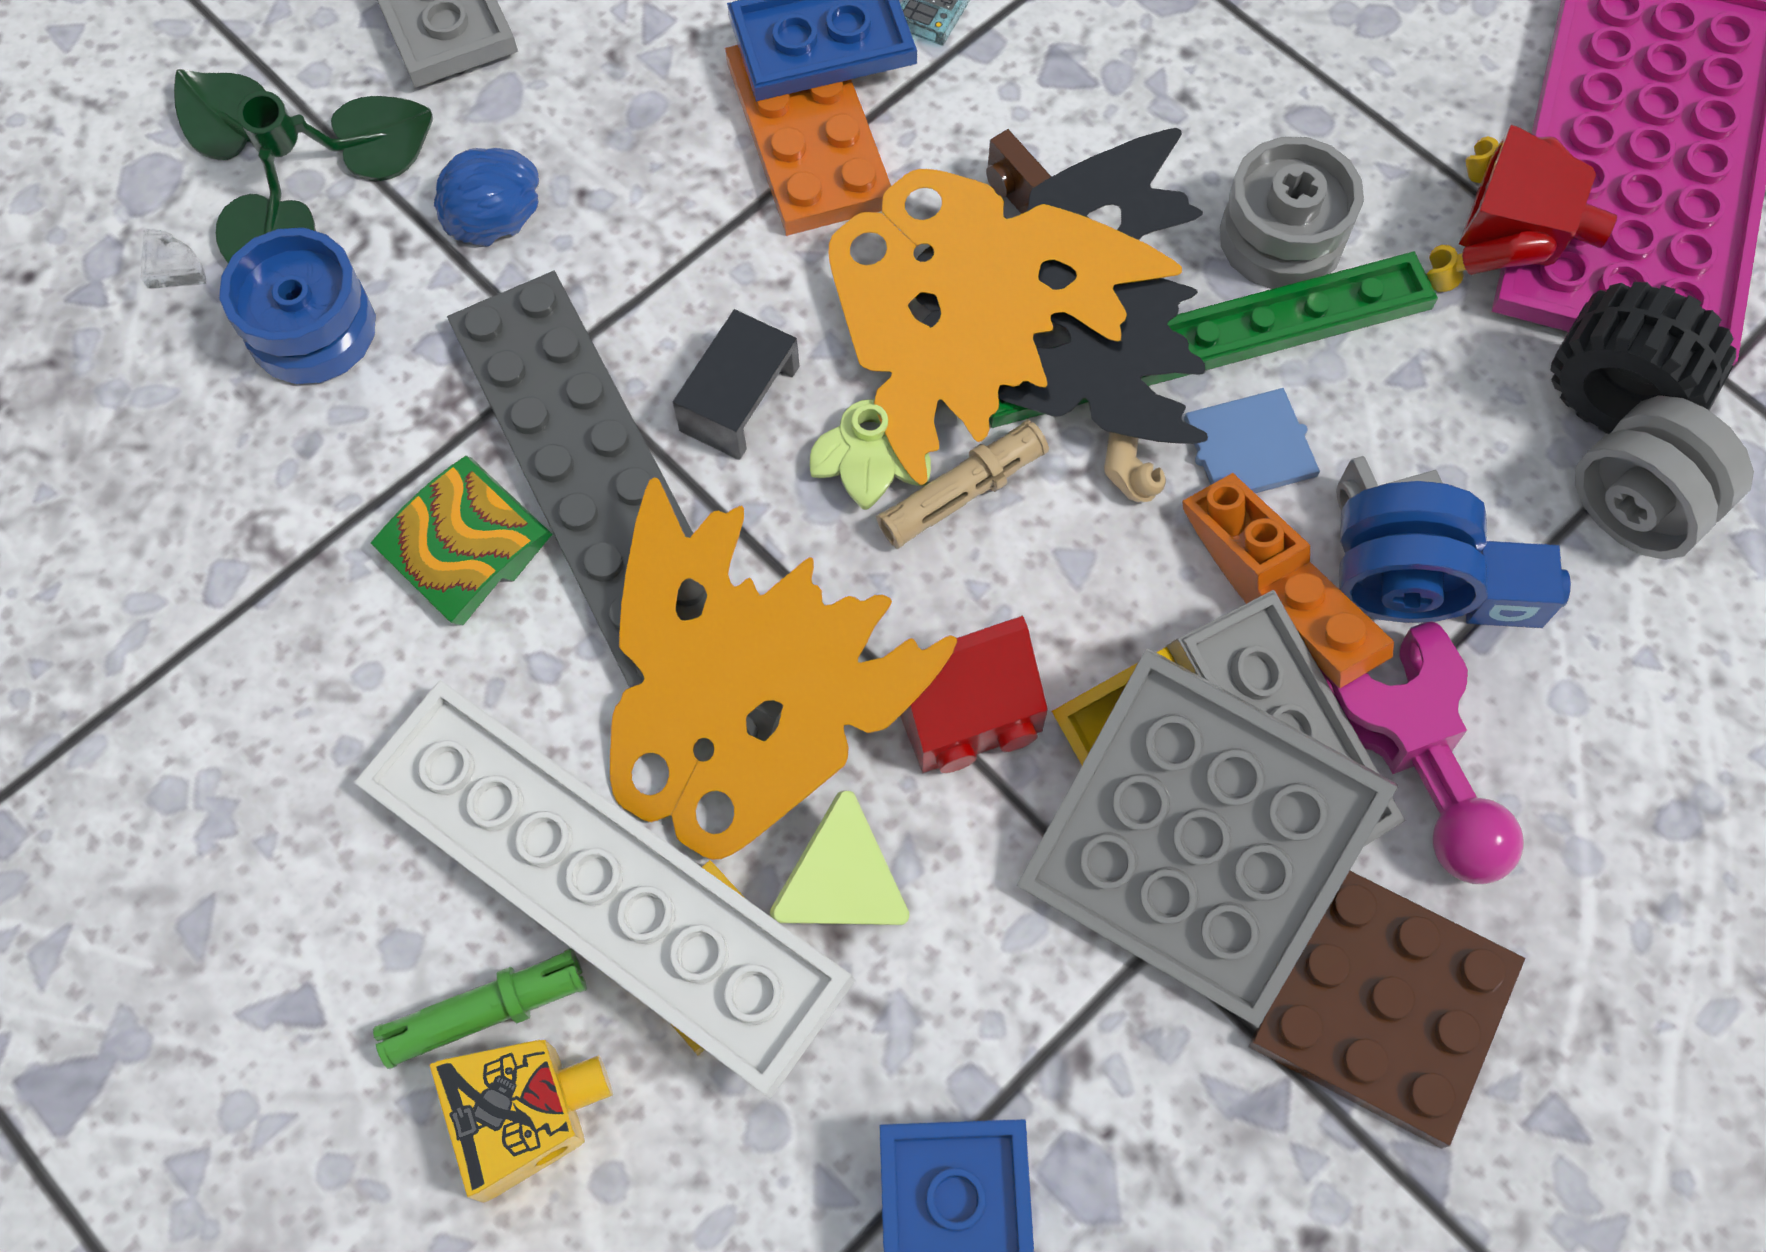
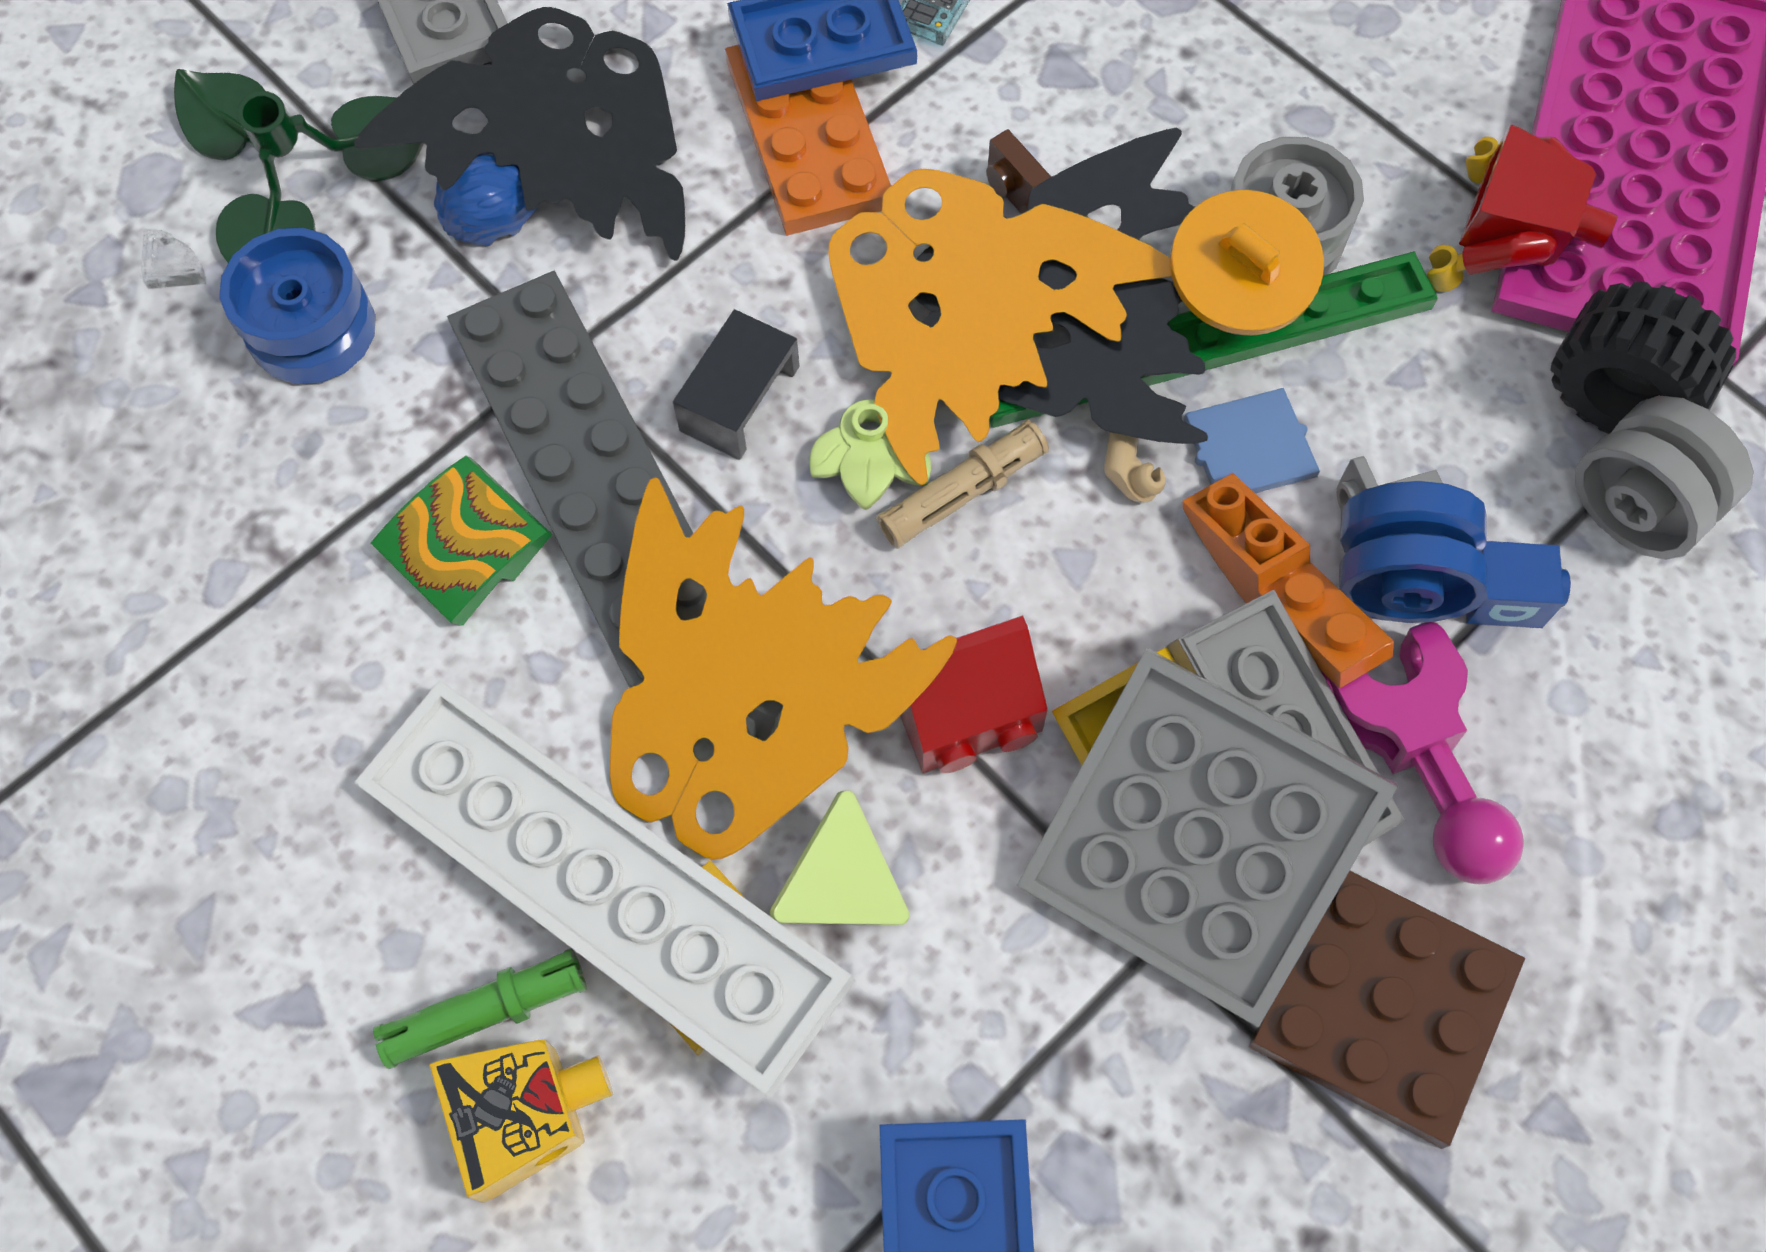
none -> black piece [354,7,685,261]
none -> light orange shield [1170,190,1324,335]

